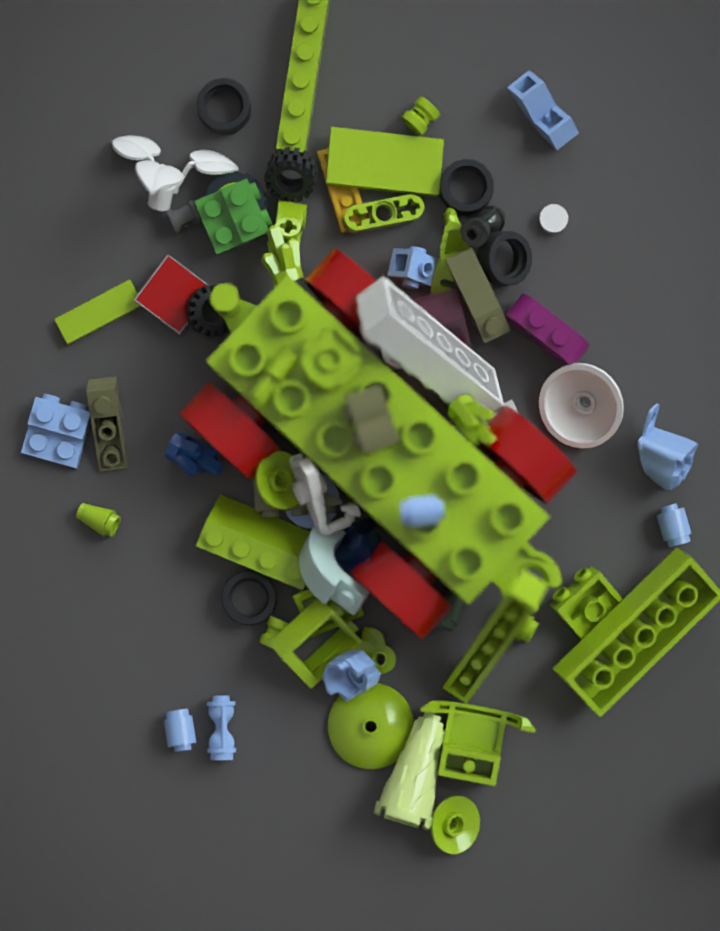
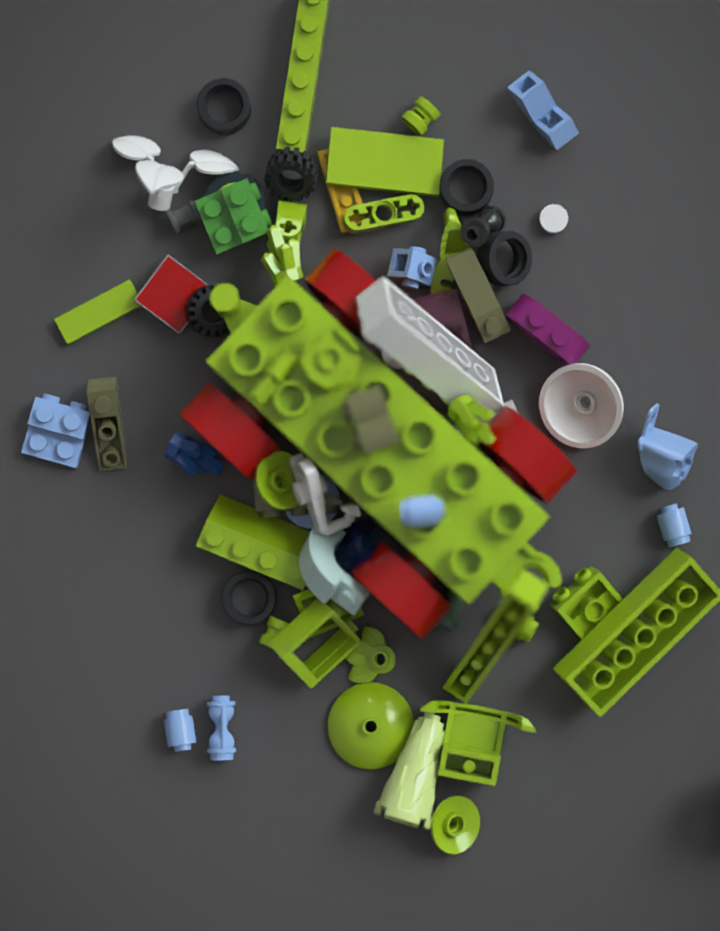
lime cone [76,503,121,537] -> none
light blue hair [322,650,381,702] -> none

